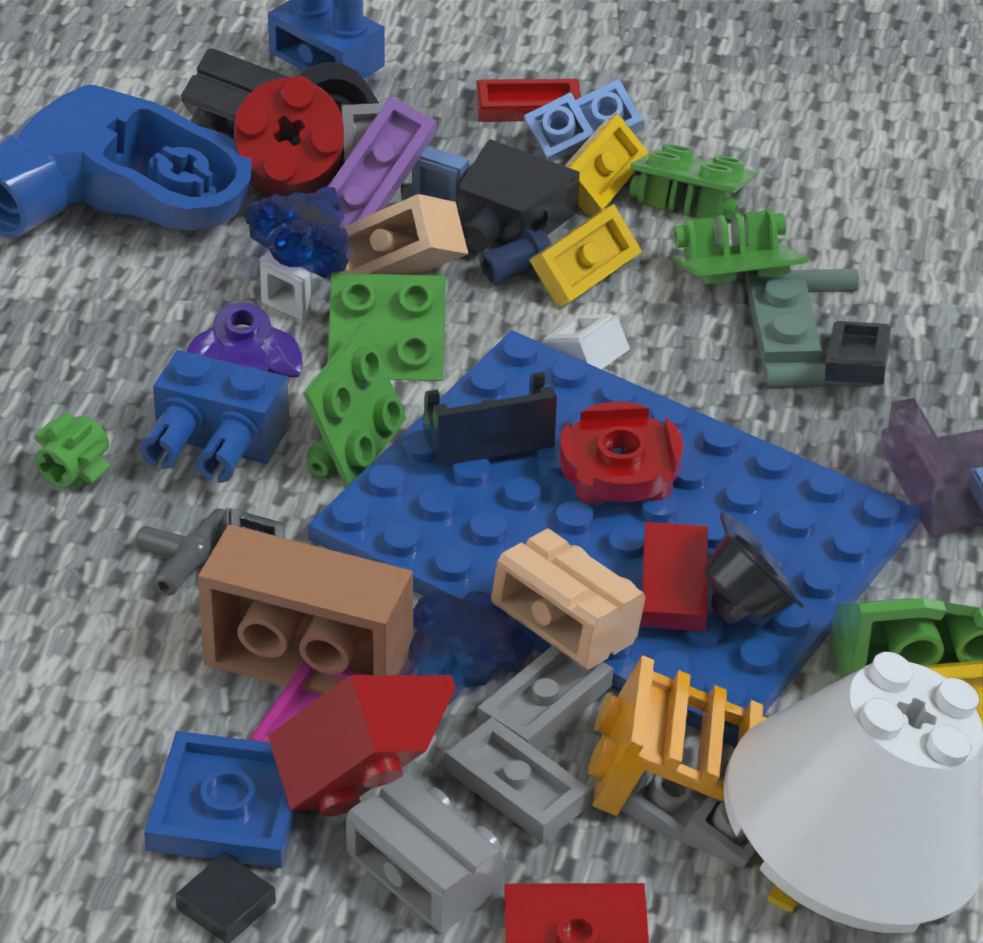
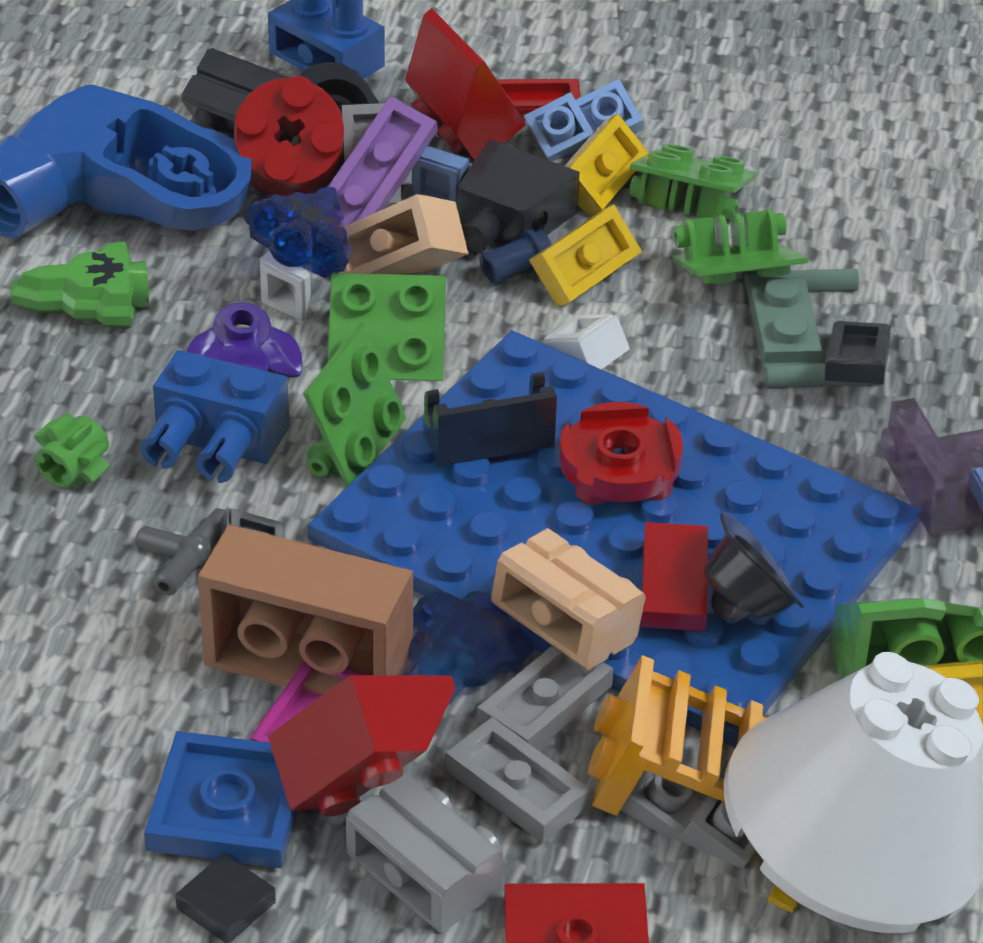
none -> bright green rock [10,241,150,328]
none -> red slope [405,8,526,161]

